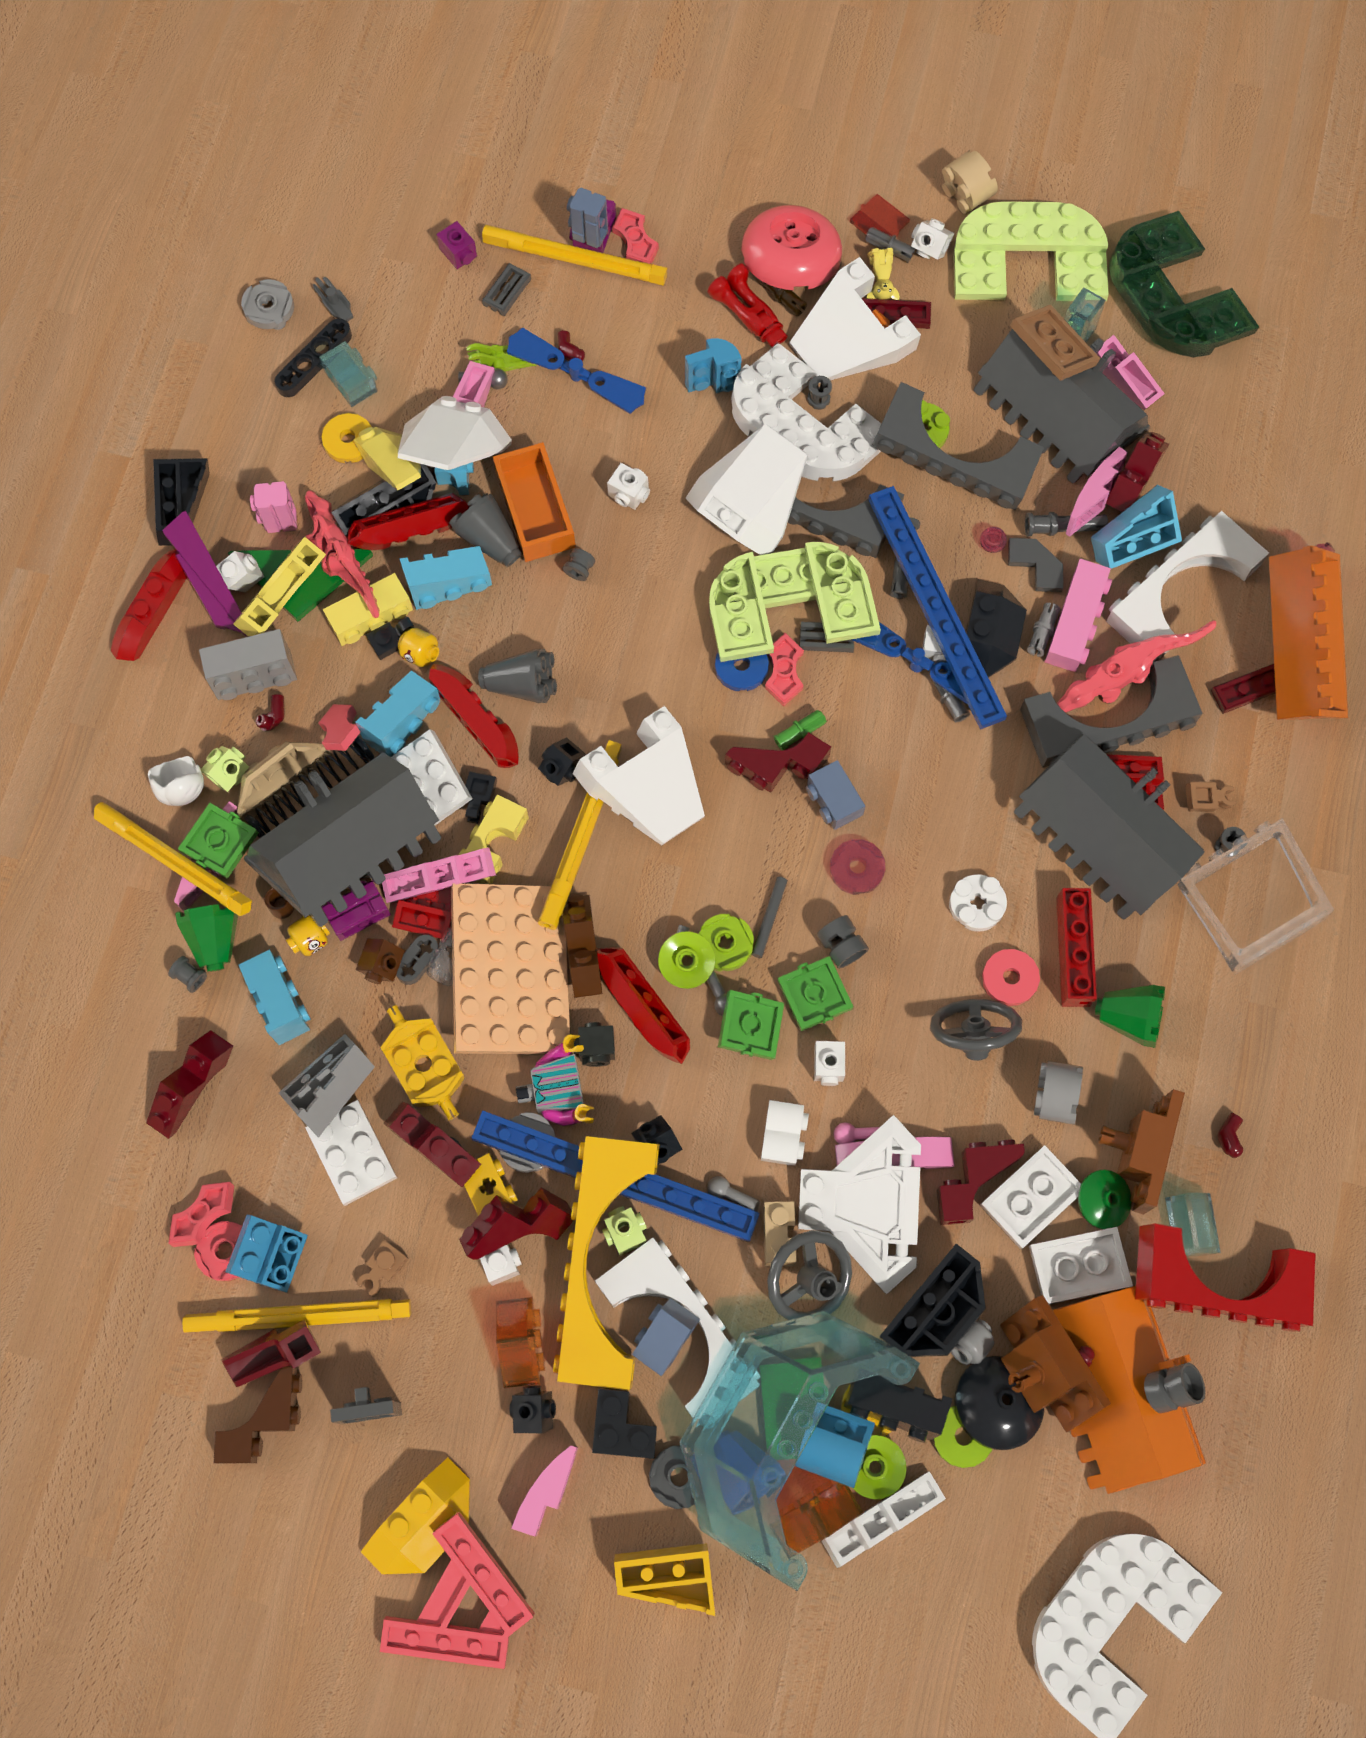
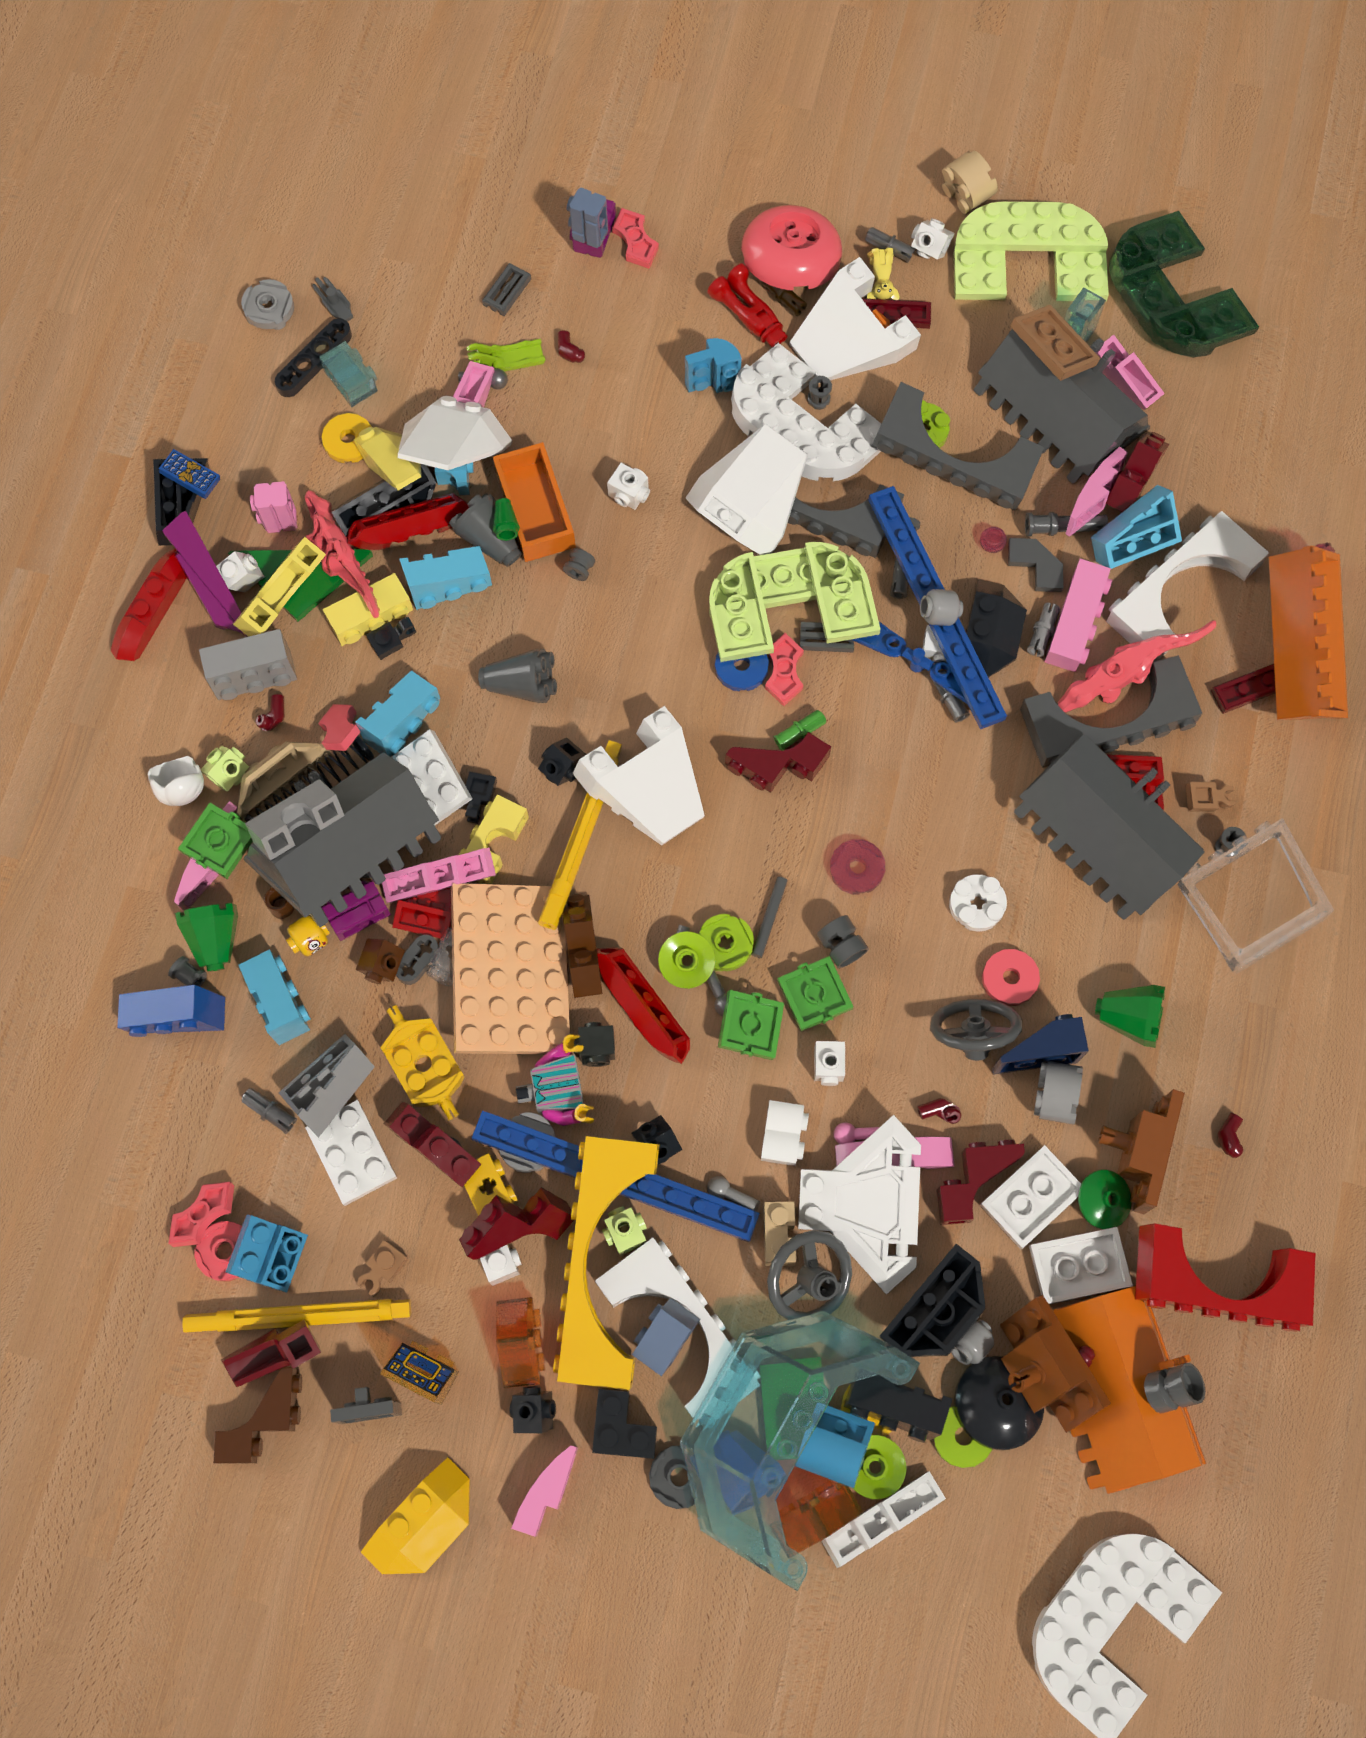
yellow piece [94,802,252,916] -> none
dark red arch [146,1030,233,1139] -> none
coral plate [380,1512,535,1669] -> none
yellow head [398,628,439,667] -> none
red brick [429,664,519,768] -> none
magenta brick [436,221,477,269] -> none
yellow piece [482,225,667,286] -> none
blue piece [507,328,646,414] -> none
yellow wedge [614,1543,715,1616] -> none
sand blue brick [806,760,865,830] -> none
clear red piece [850,194,910,237] -> none
red brick [1056,888,1097,1007] -> none
clear light blue brick [1165,1193,1221,1257] -> none
none -> wedge [117,985,225,1037]
none -> blue tile [159,449,220,499]
none -> flat silver axle [241,1088,297,1134]
none -> light grey arch [245,779,345,861]
none -> slope [380,1341,459,1405]
none -> green cone [493,498,520,541]
none -> dark red arm [917,1098,962,1124]
none -> light grey head [920,589,963,626]
none -> dark blue slope [992,1014,1089,1075]

